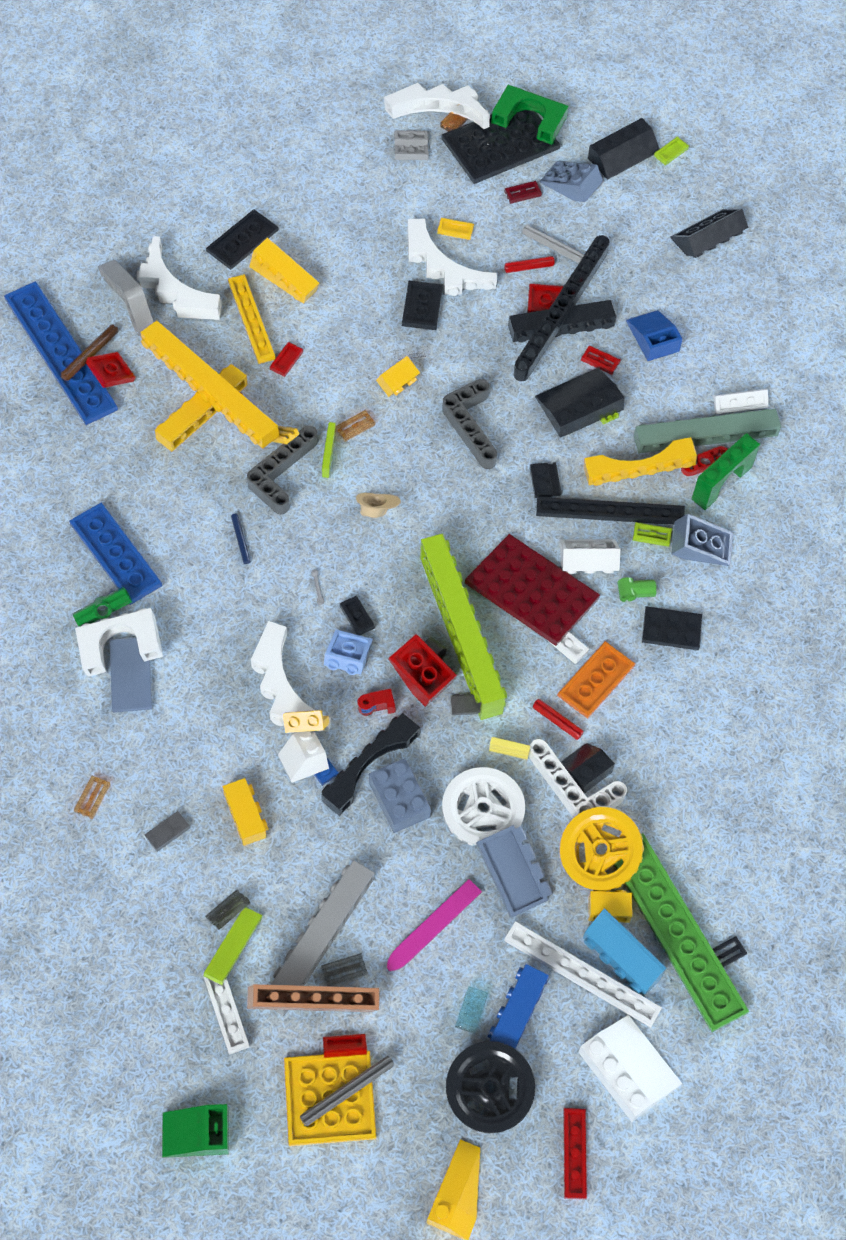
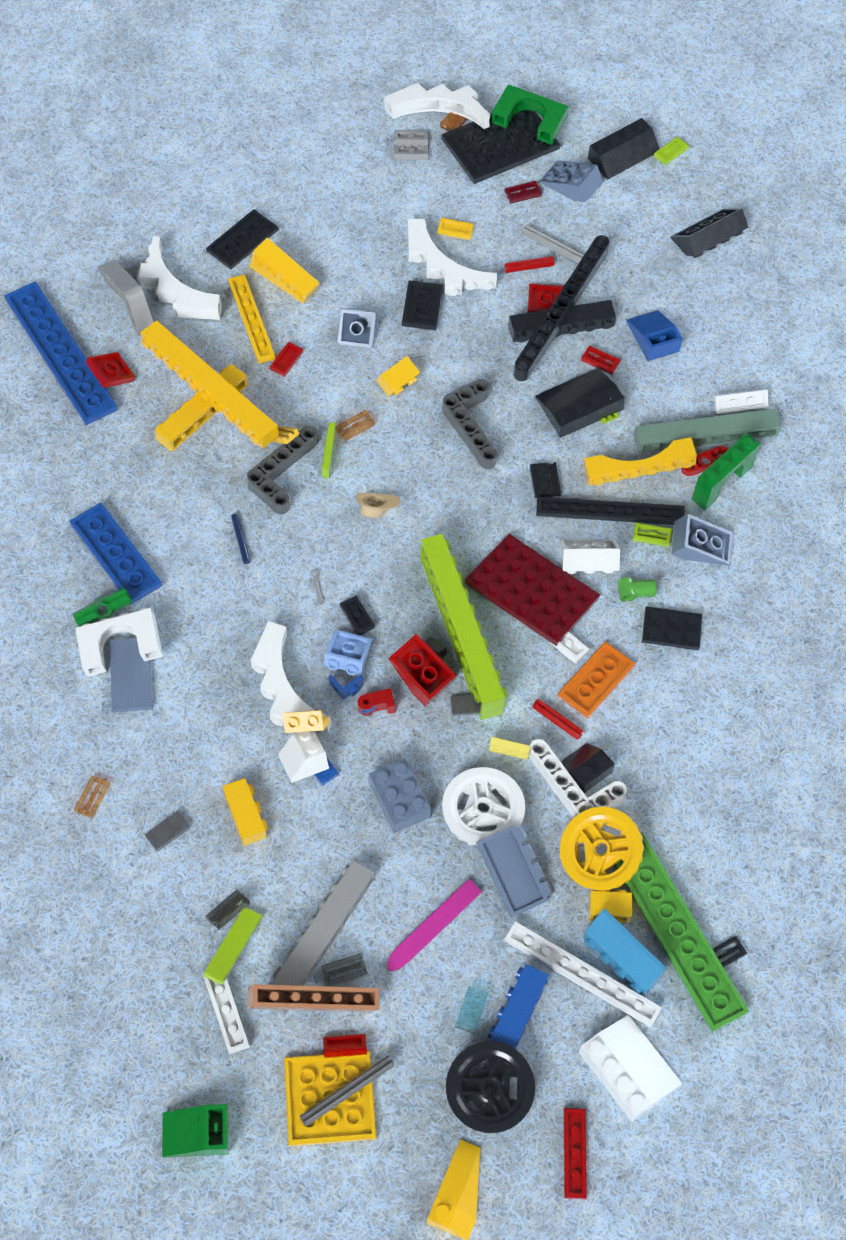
reddish brown axle [61,324,118,381] -> none
black arch [321,713,420,817] -> none
none -> blue bracket [329,675,364,700]
none -> sand blue slope [337,308,378,348]

